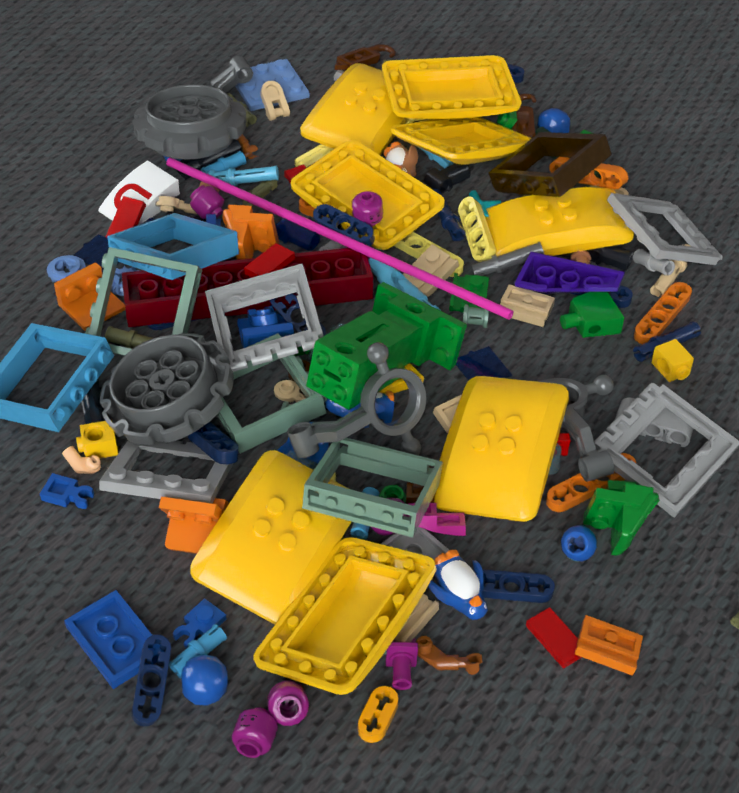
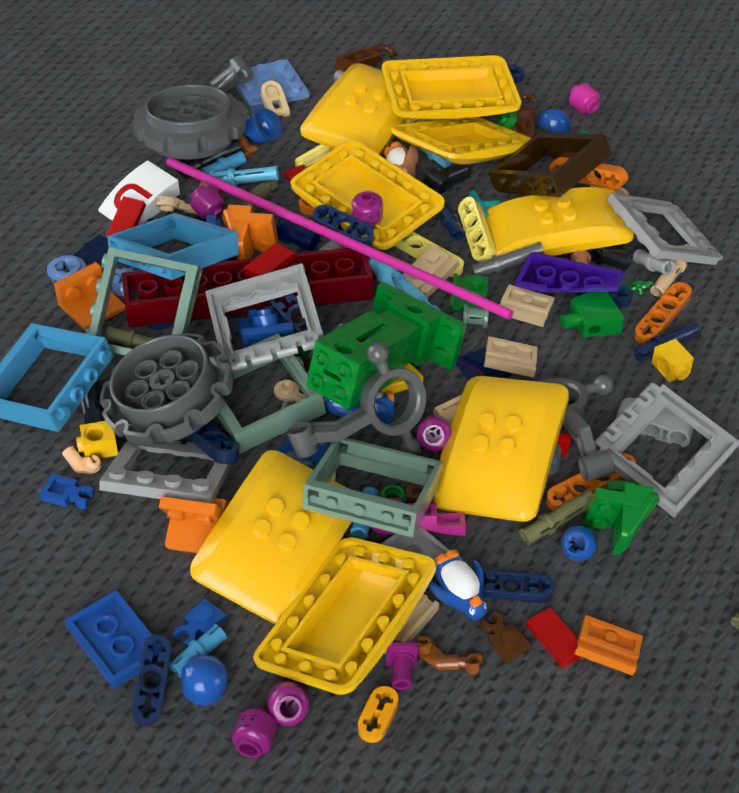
none -> blue piece [243,108,284,144]
none -> magenta head [417,415,451,451]
none -> reddish brown plate [480,611,531,663]
none -> tan plate [484,336,538,378]
none -> olive pin [519,489,593,546]
none -> dark pink head [569,83,600,114]
none -> green plant [626,280,654,294]

